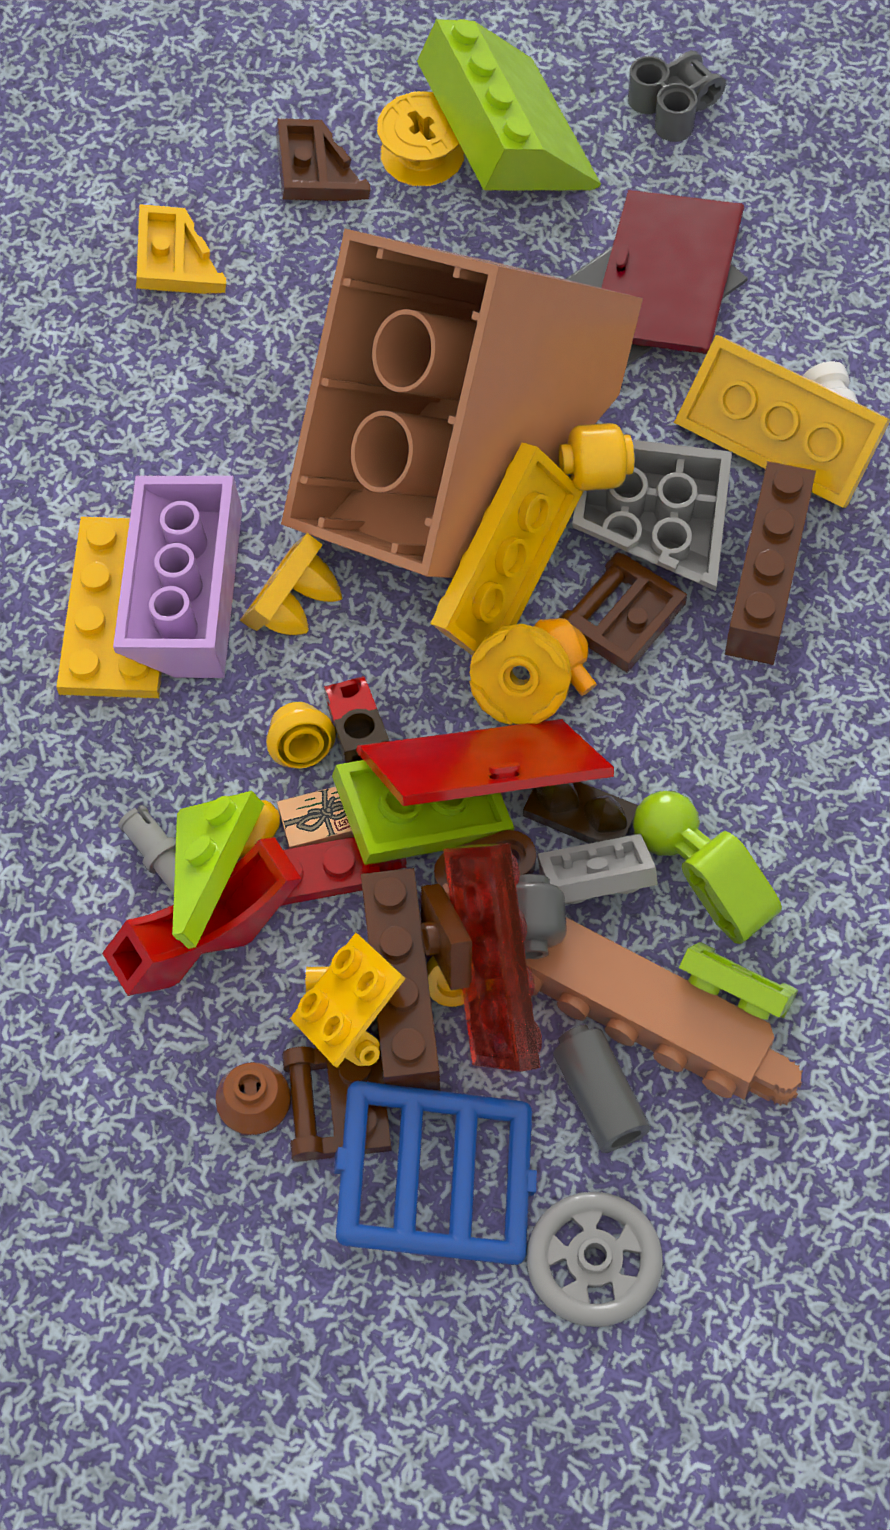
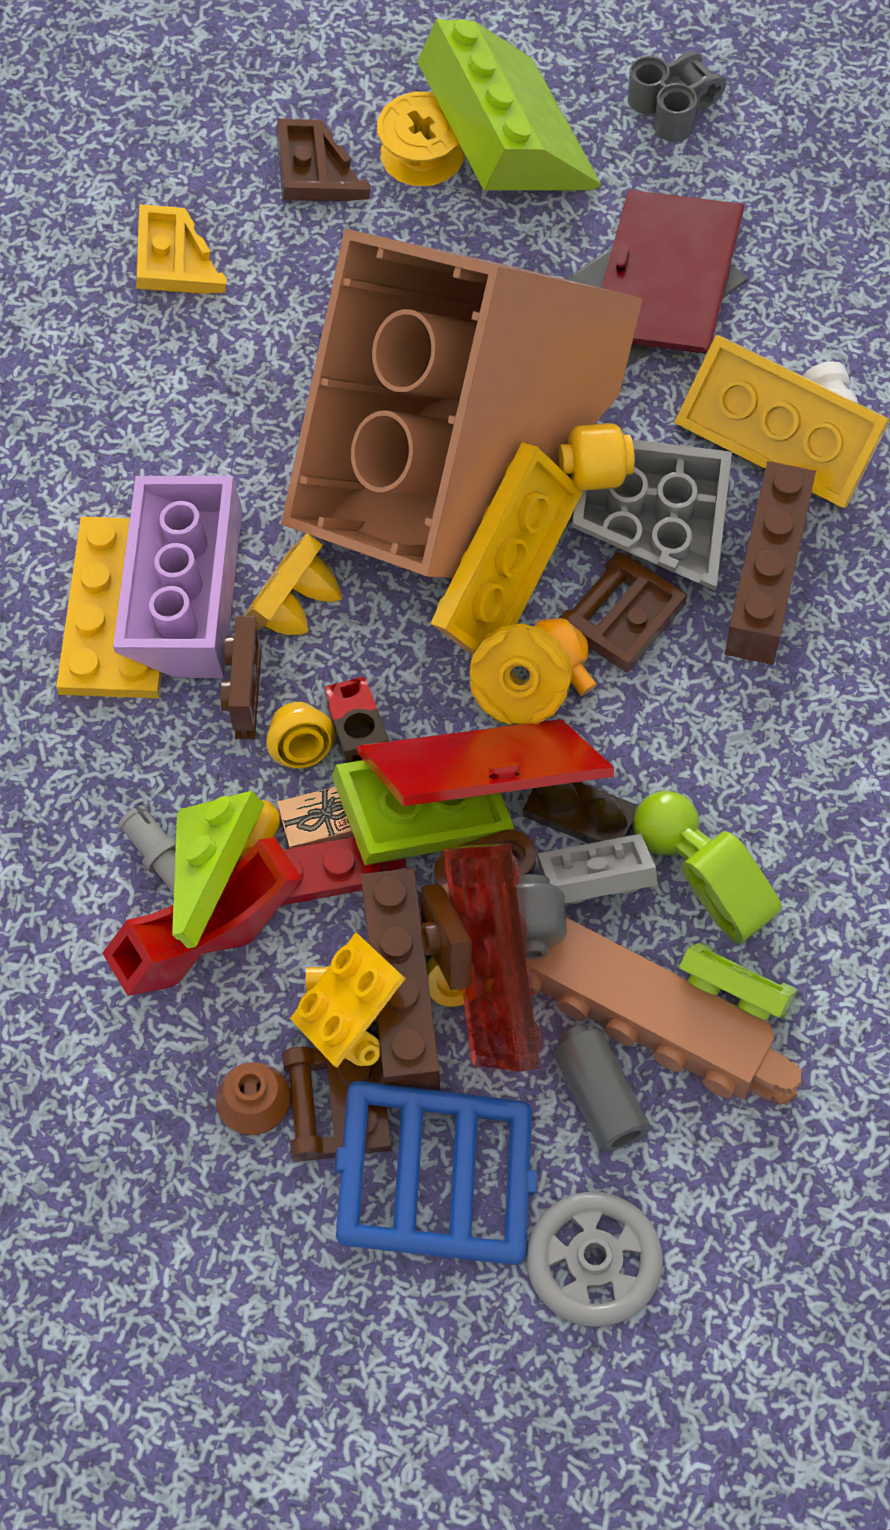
none -> reddish brown plate [220,616,262,739]

